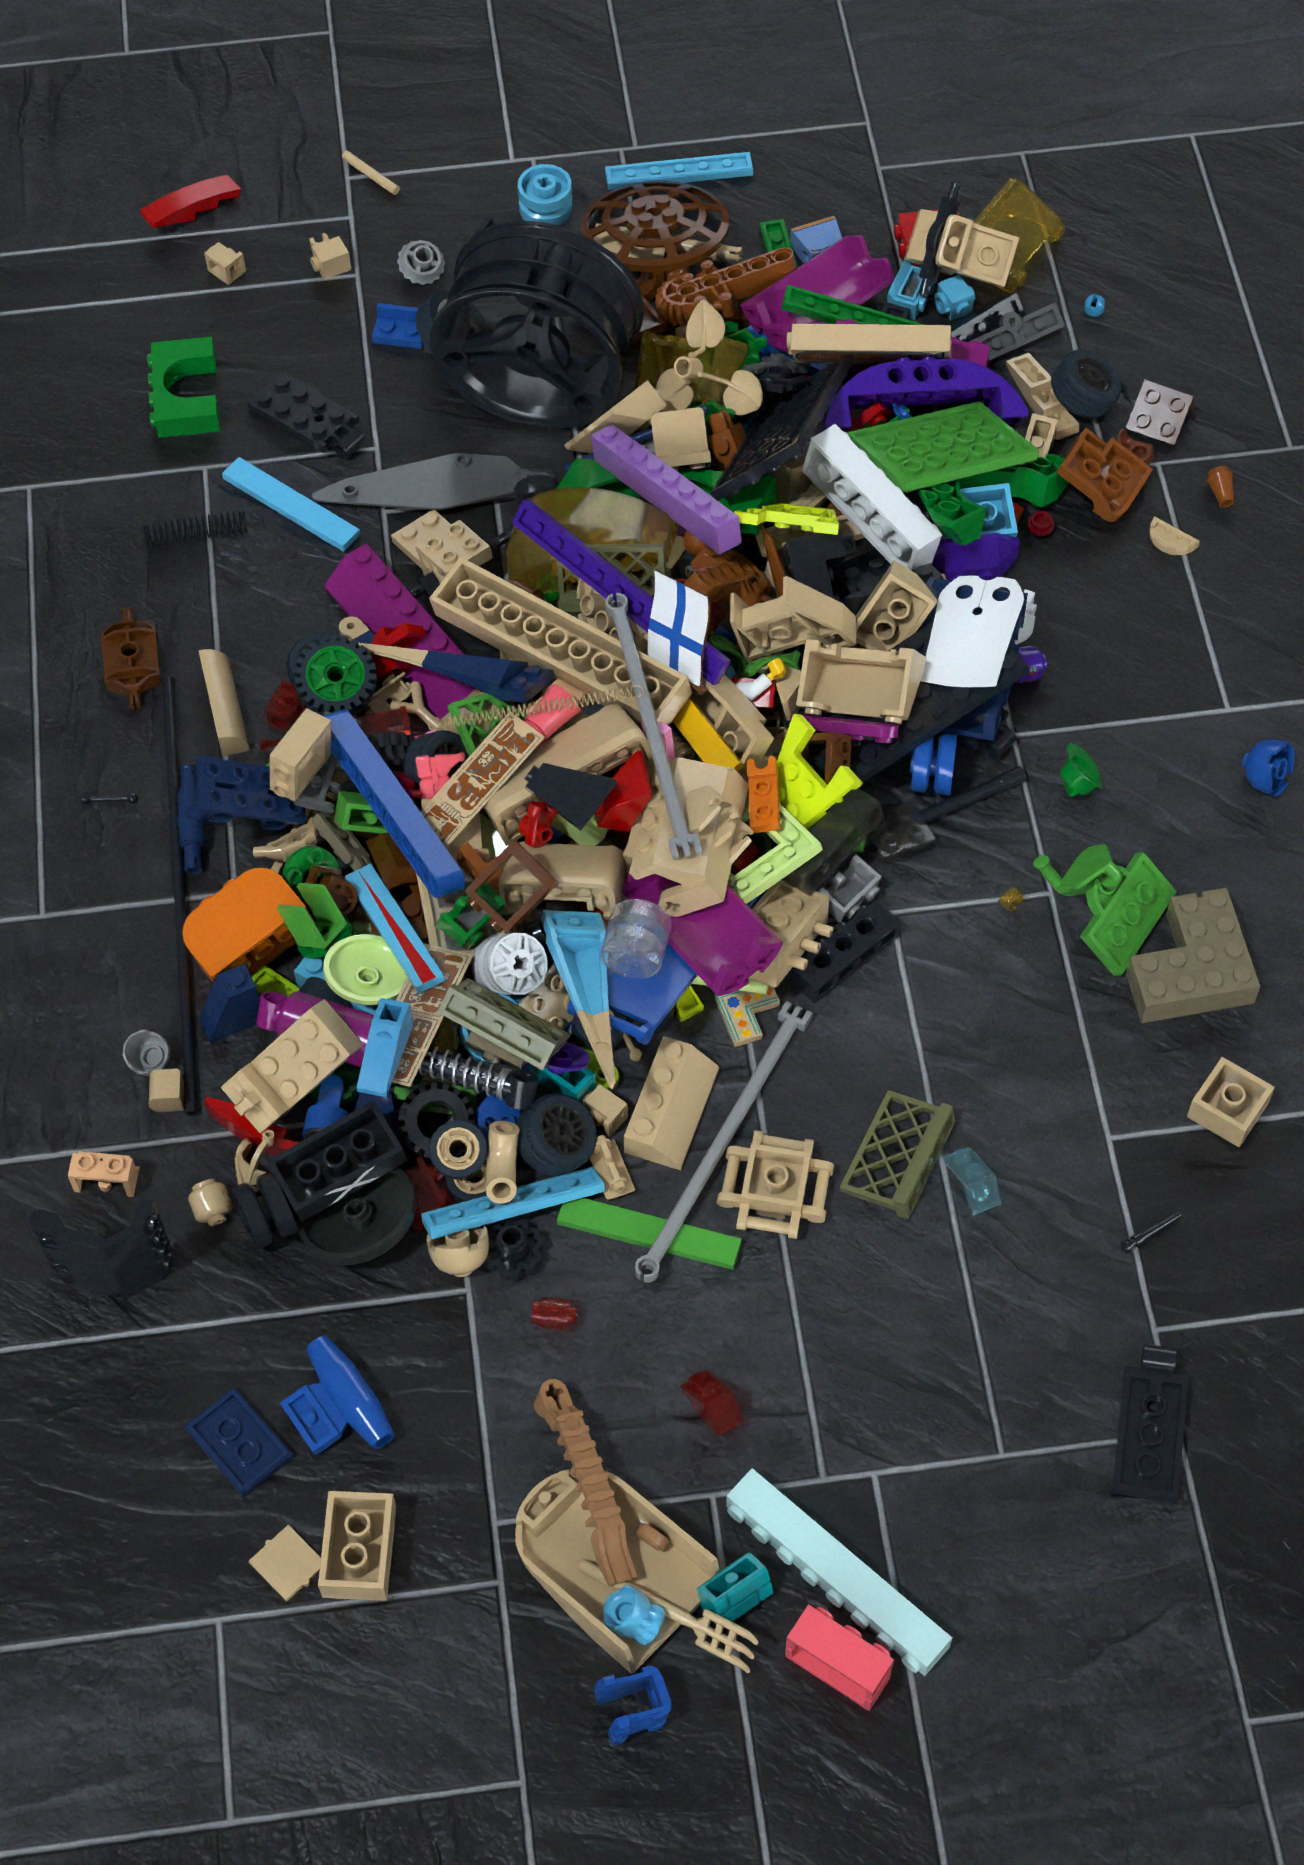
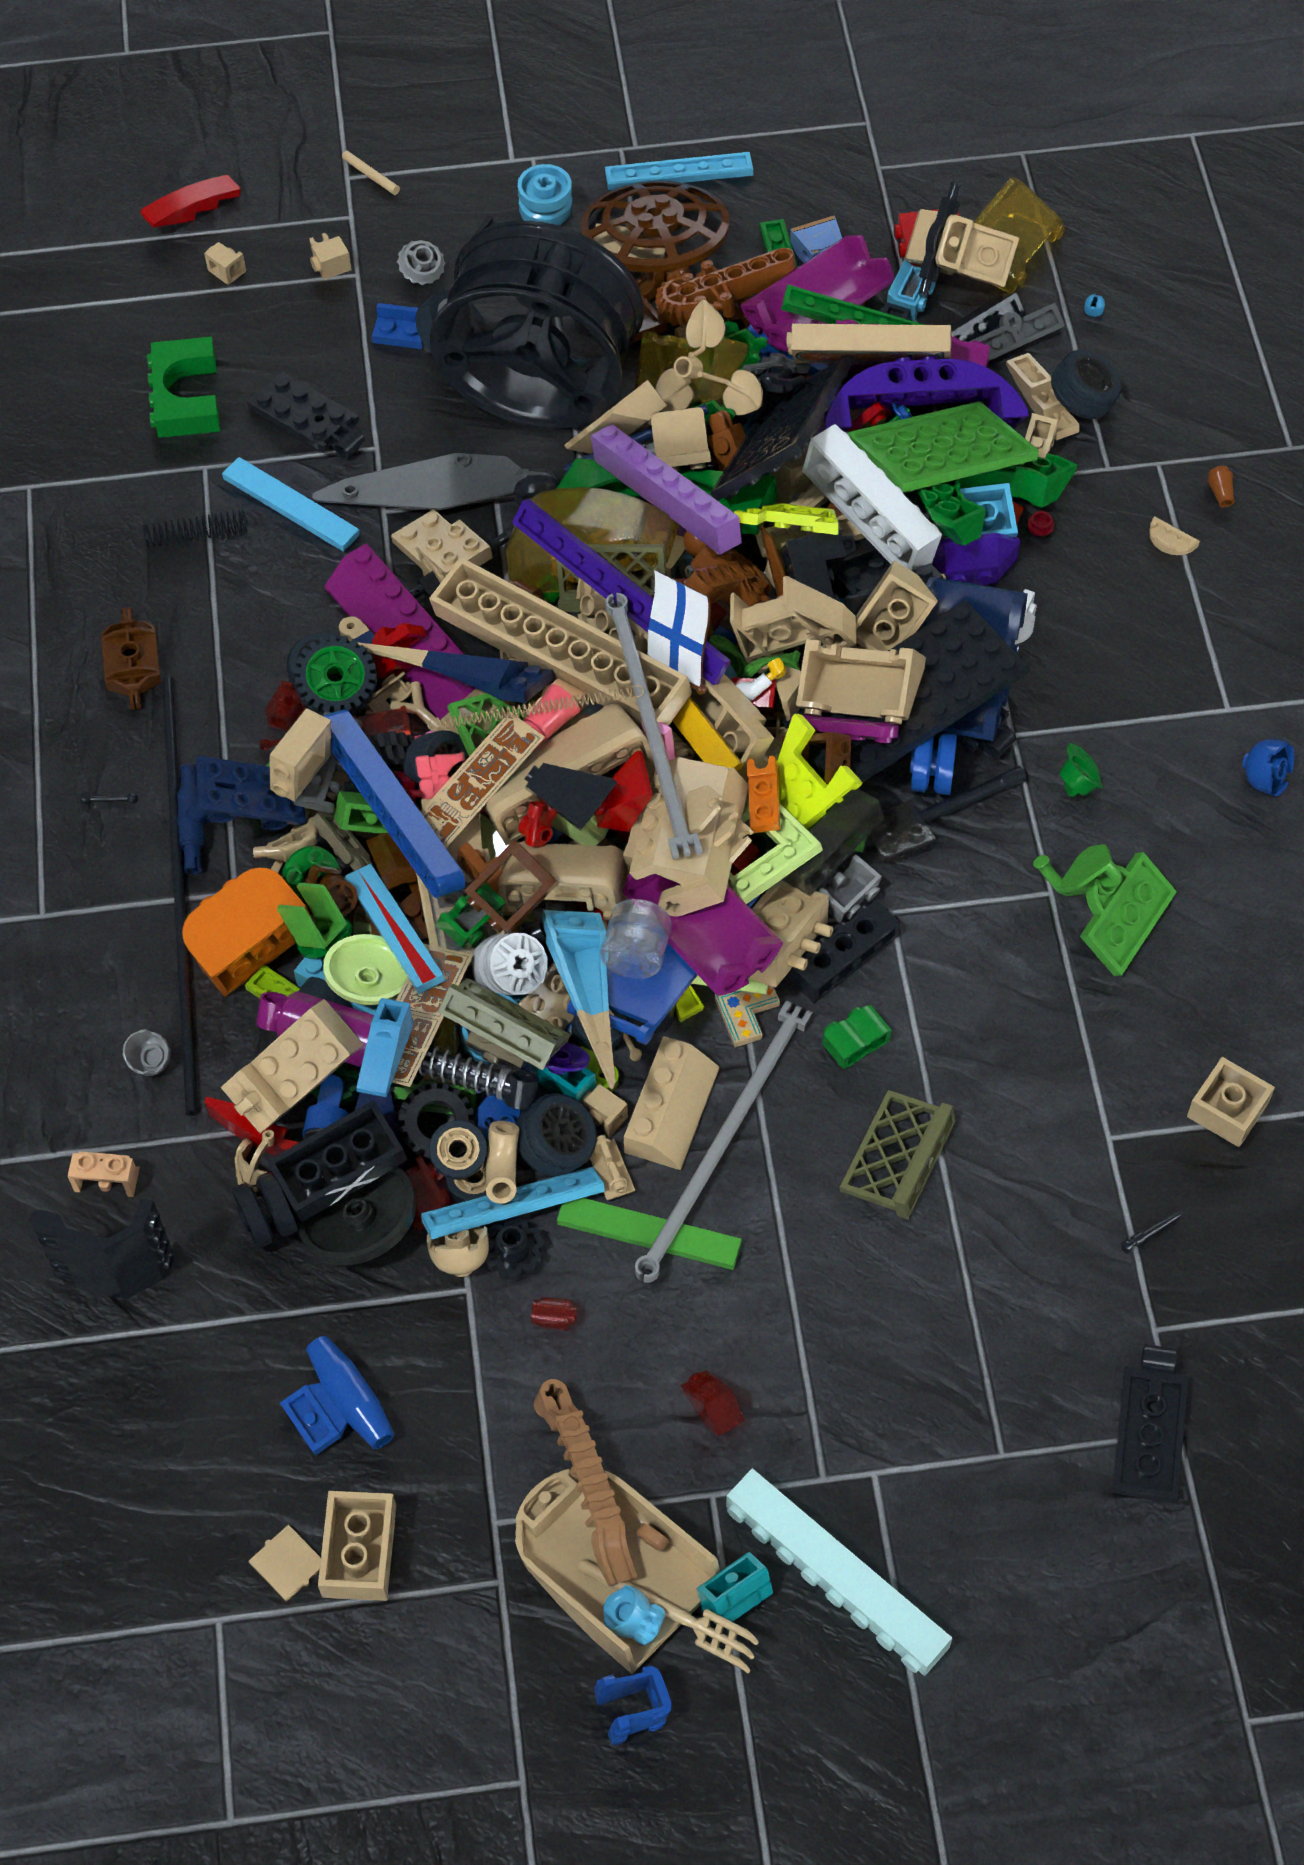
tan piece [149,1069,185,1112] -> none
dark blue tile [184,1387,293,1498] -> none
tan head [188,1179,233,1226] -> none
tan brick [199,649,250,756] -> none
dark blue slope [199,964,260,1043] -> none
tan pin [671,236,743,263] -> none
tan brick [717,1130,834,1239] -> none
coral piece [785,1604,894,1711] -> none
white piece [921,576,1024,687] -> none
medium azure brick [934,275,975,321] -> none
clear light blue bracket [944,1147,1001,1215] -> none
clear yellow hinge [998,886,1024,911] -> none
dark purple head [1016,646,1047,683] -> none
dark orange slope [1056,428,1153,522] -> none
copper hair [1117,429,1155,465] -> none
bracket [1126,379,1195,445] -> none
dark tan piece [1126,887,1260,1023] -> none
none -> green brick [822,1005,892,1069]

